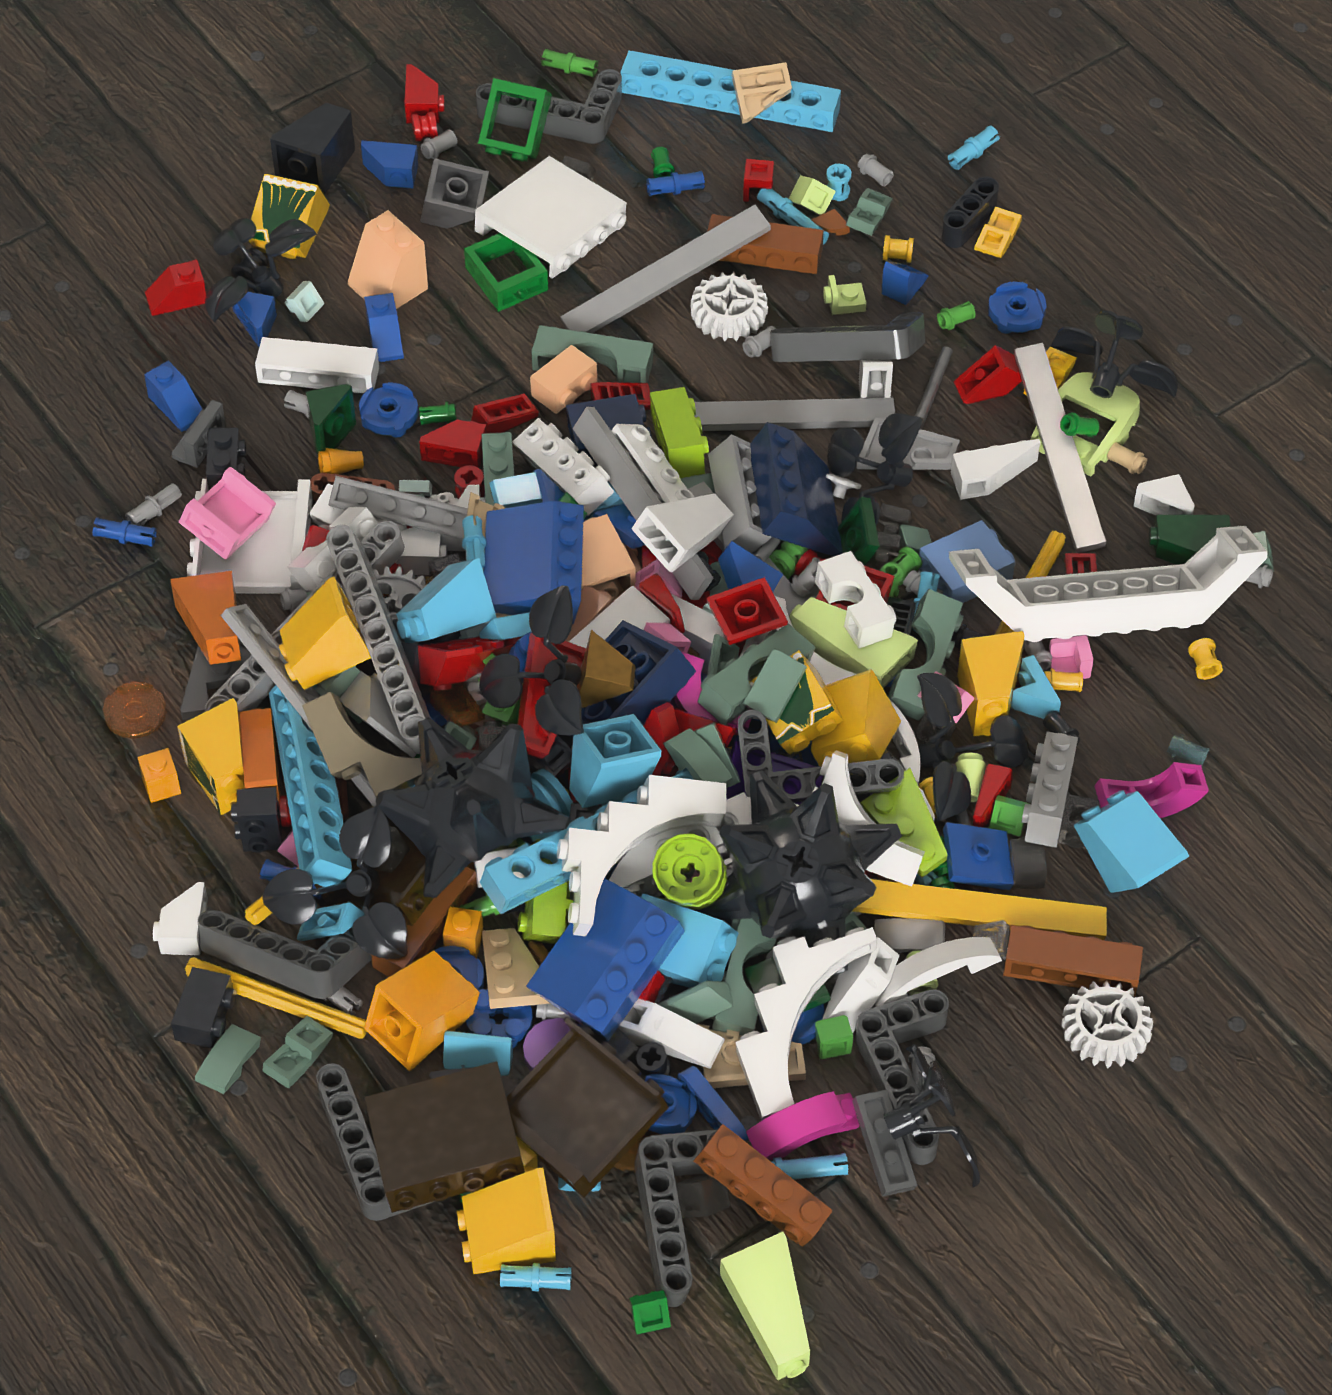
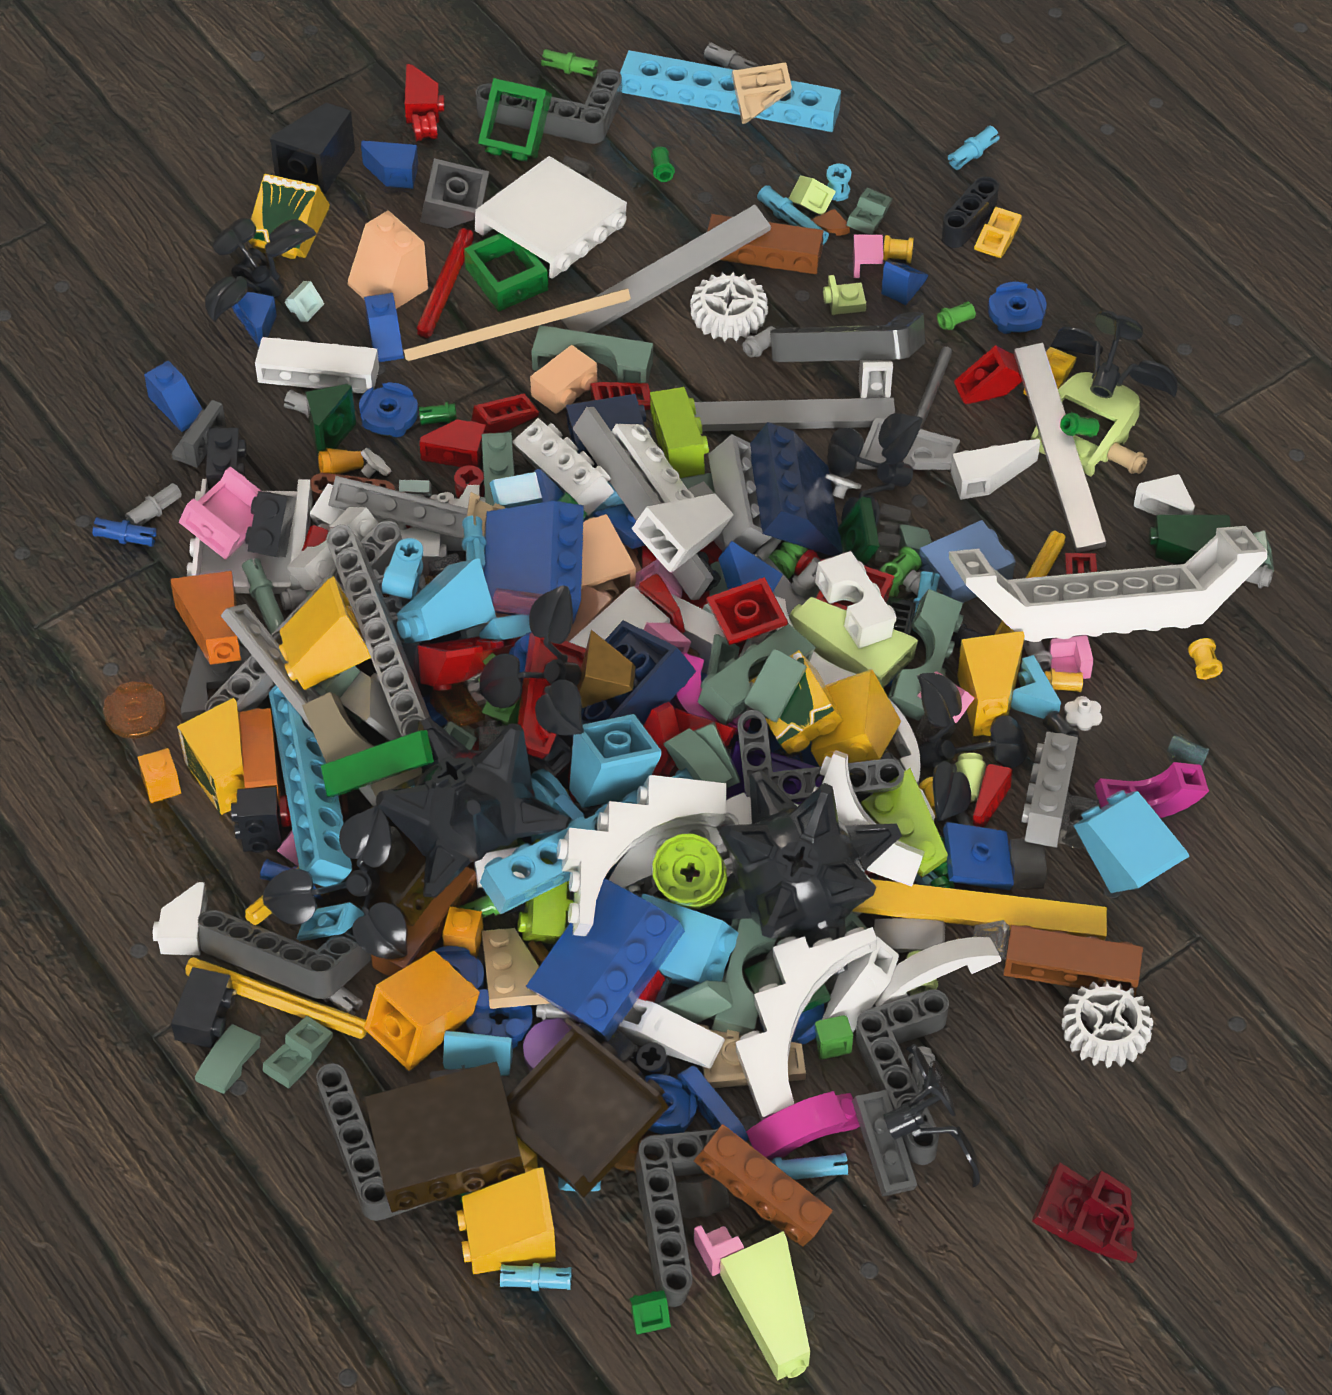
red slope [145,260,206,316] -> none
light grey pin [421,129,458,159] -> none
blue pin [646,171,705,196] -> none
red panel [743,159,774,202] -> none
light grey pin [858,154,894,186] -> none
bright green tile [989,795,1029,836] -> none
none -> sand green pin [242,558,284,634]
none -> black brick [245,491,297,557]
none -> green tile [321,730,434,797]
none -> white plant [361,448,392,478]
none -> medium azure piece [382,538,423,600]
none -> tan tile [403,289,631,361]
none -> red axle [416,228,474,338]
none -> clear pink cylinder [493,588,543,615]
none -> dark azure tile [552,793,584,824]
none -> bright pink panel [694,1225,744,1276]
none -> light grey pin [704,42,759,70]
none -> bright pink panel [853,235,883,278]
none -> dark red slope [1032,1163,1137,1263]
none -> white plant [1064,696,1102,731]

